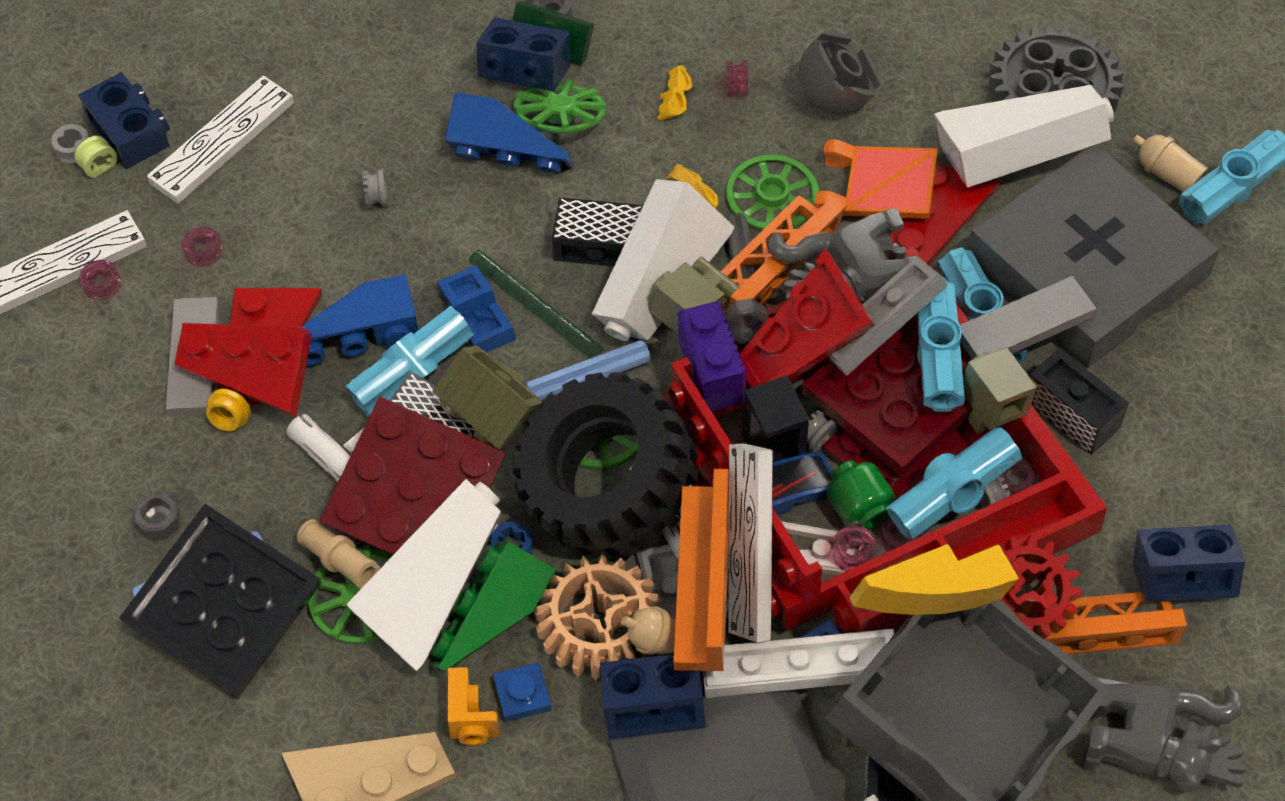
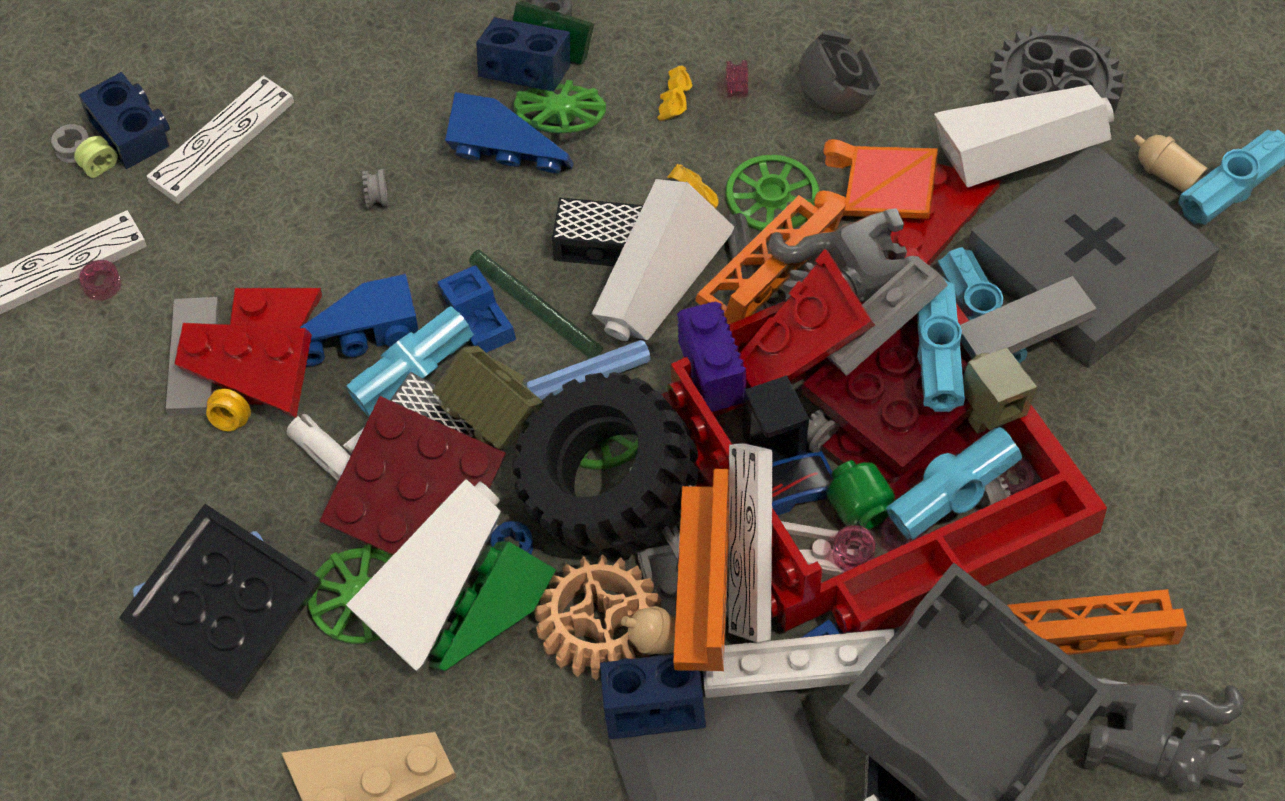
flat silver tile [134,493,181,540] -> none
clear pink bush [182,227,223,267] -> none
tan pin [297,519,380,589] -> none
light orange bracket [448,667,499,746] -> none
blue plate [493,662,552,722] -> none
olive brick [650,256,740,335] -> none
flat silver tile [724,298,768,345] -> none
yellow slope [849,544,1019,615] -> none
red gear [997,535,1082,639] -> none
black panel [1029,348,1129,455] -> none
dark blue brick [1133,525,1245,602] -> none

